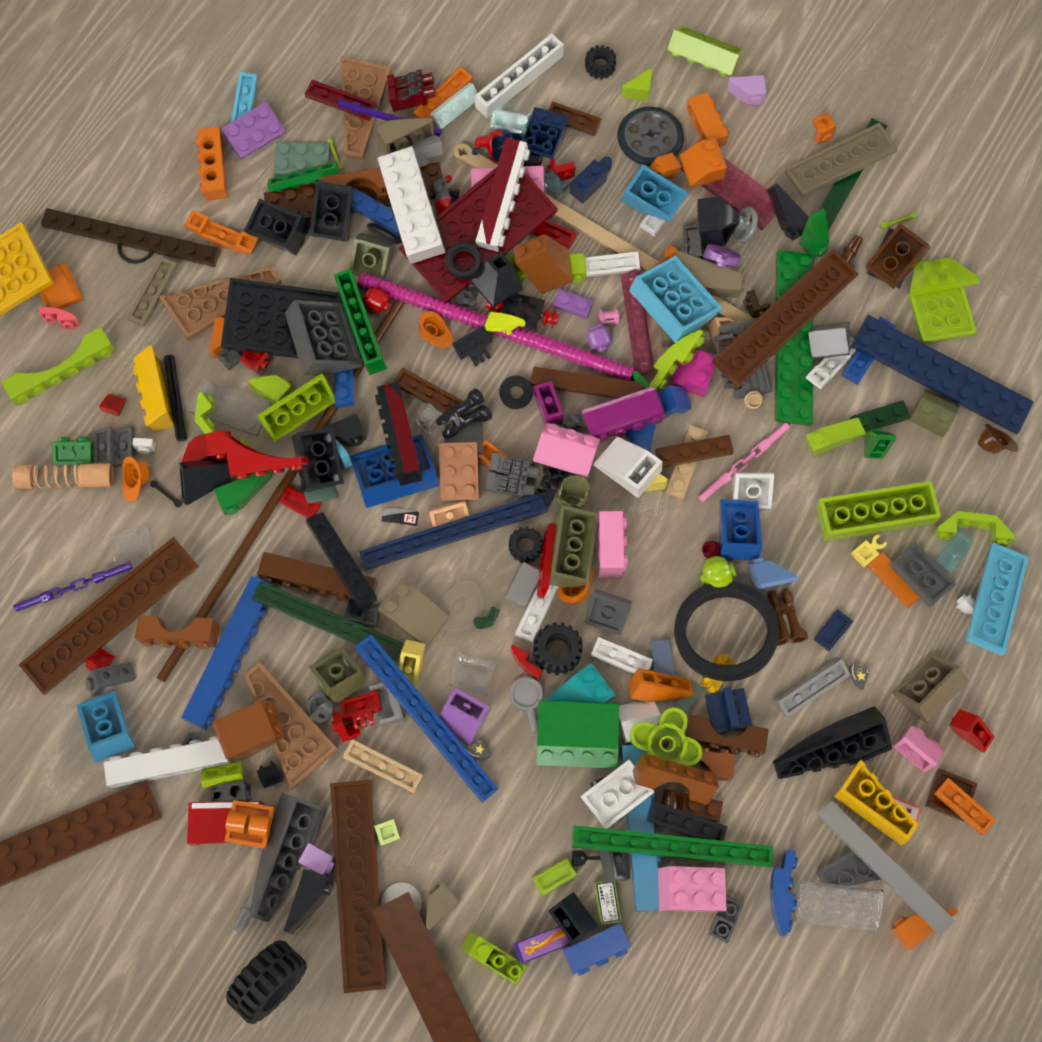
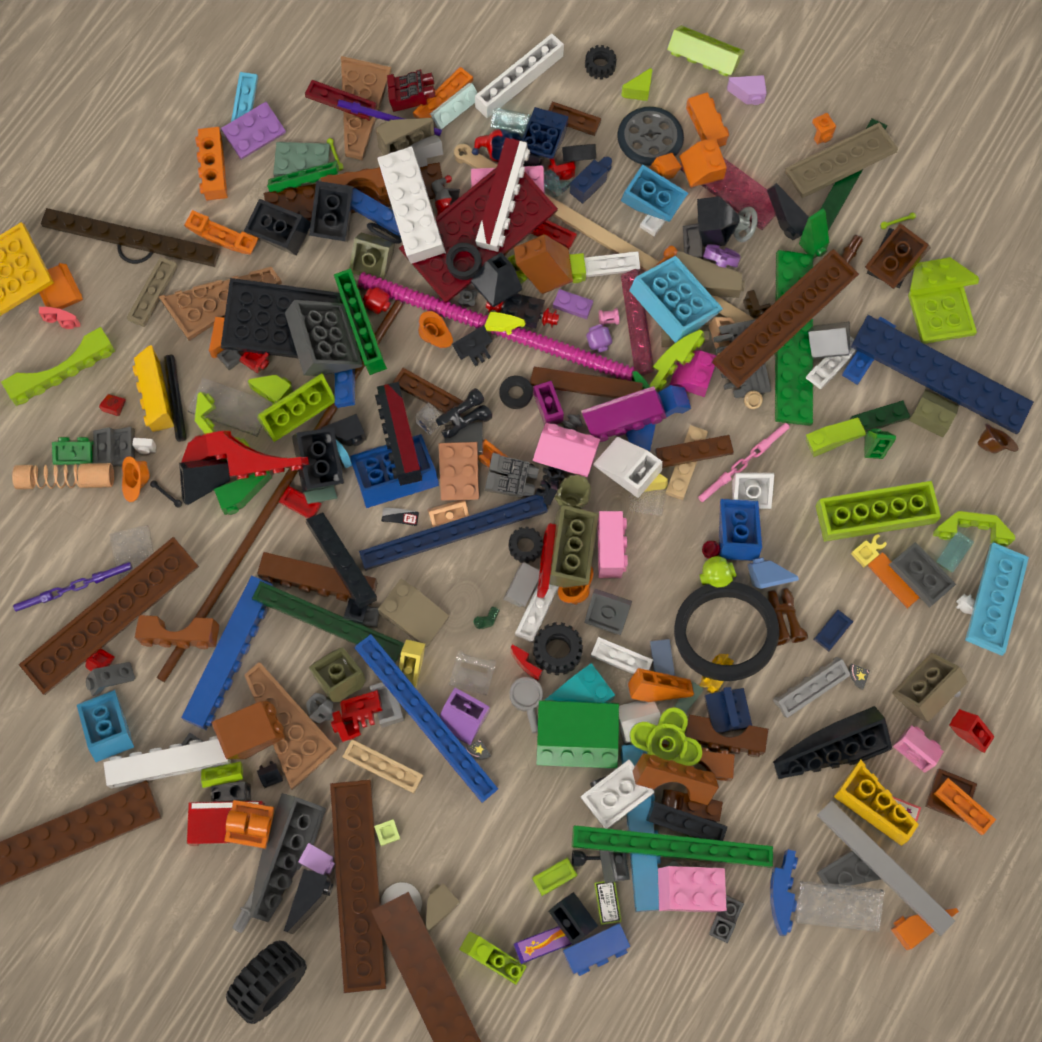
none -> black tyre [562,144,597,161]

